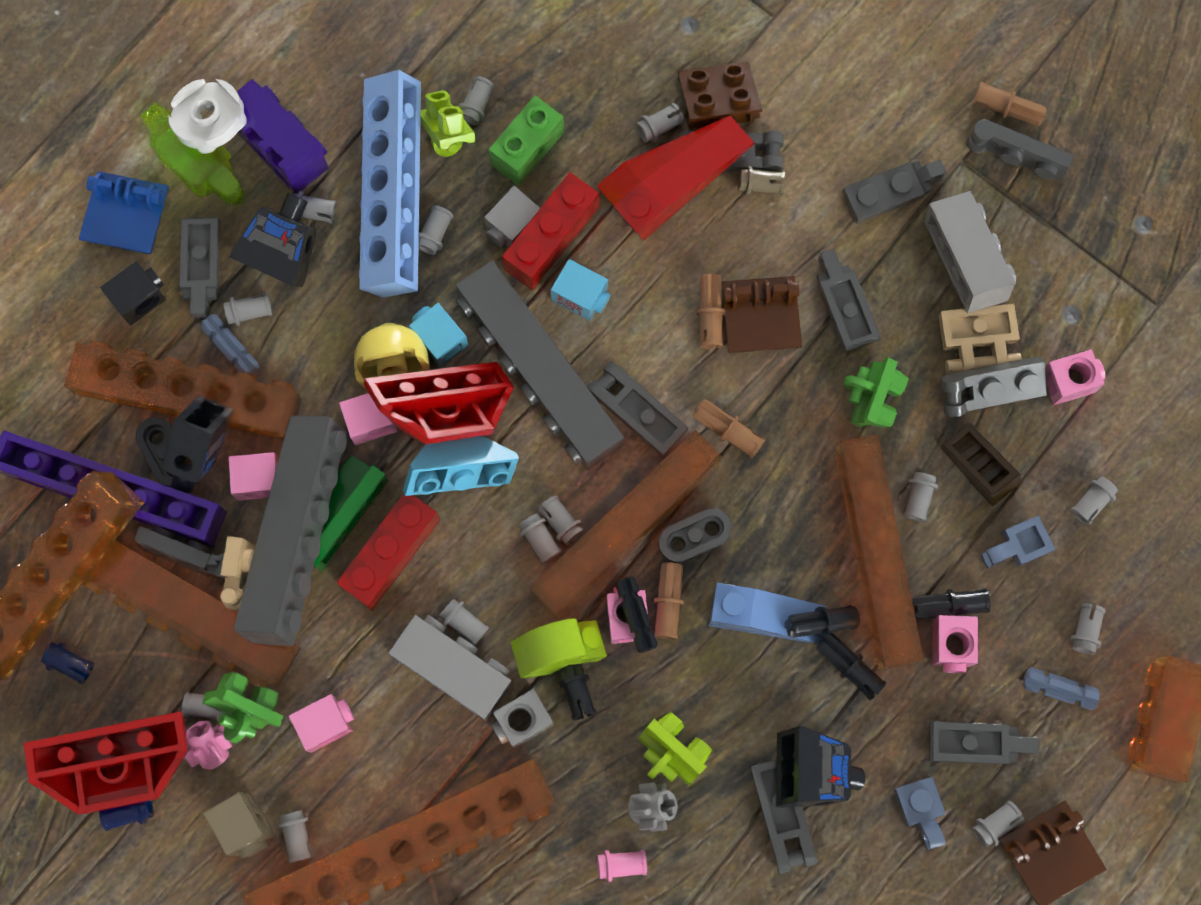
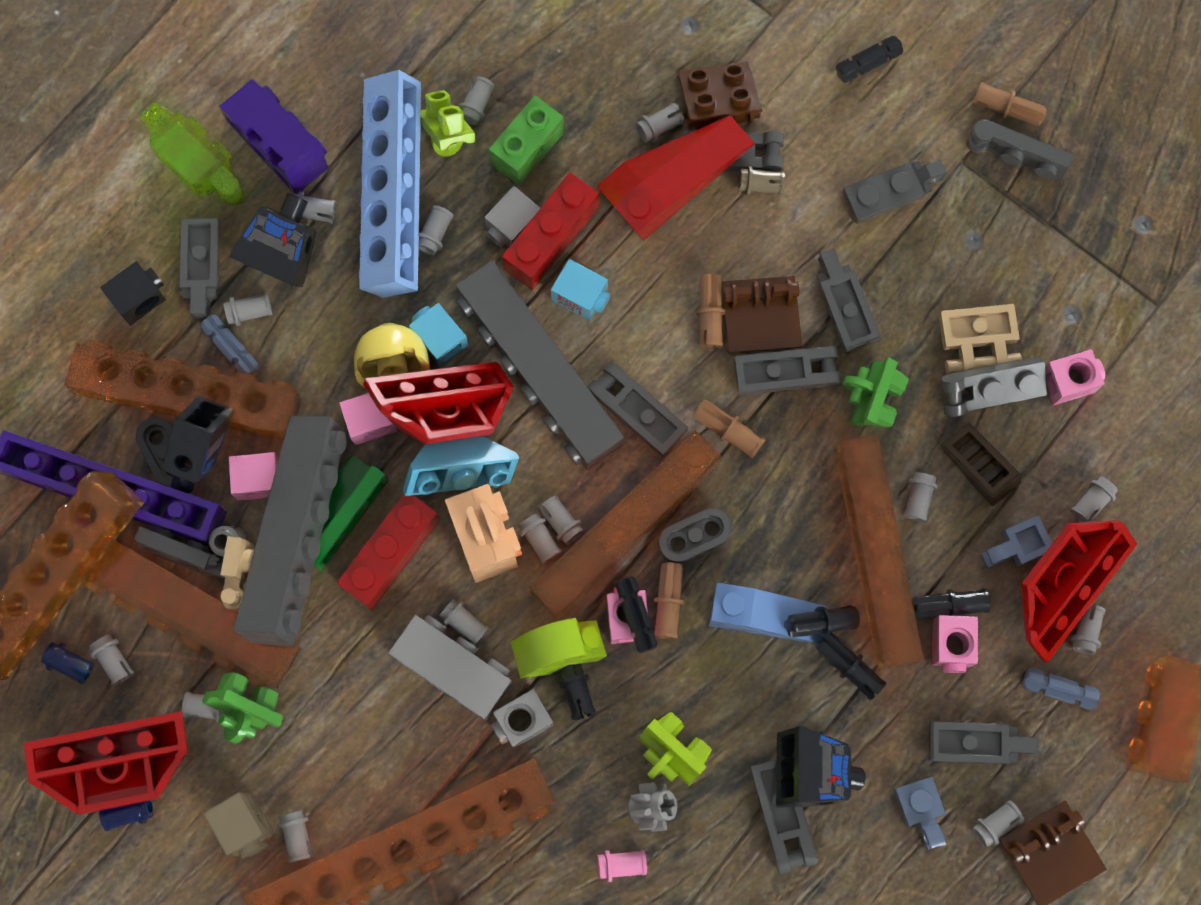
blue hinge [79,171,169,255] -> none
white plate [169,79,246,154] -> none
bright pink gear [185,721,232,769] -> none
bright pink brick [289,694,354,753] -> none
light grey brick [924,191,1016,314] -> none
none -> light grey pin [89,634,135,686]
none -> light grey pin [209,526,246,556]
none -> light nougat brick [445,483,522,583]
none -> dark grey plate [734,346,842,396]
none -> black axle [835,36,903,83]
none -> red wedge [1021,520,1137,663]

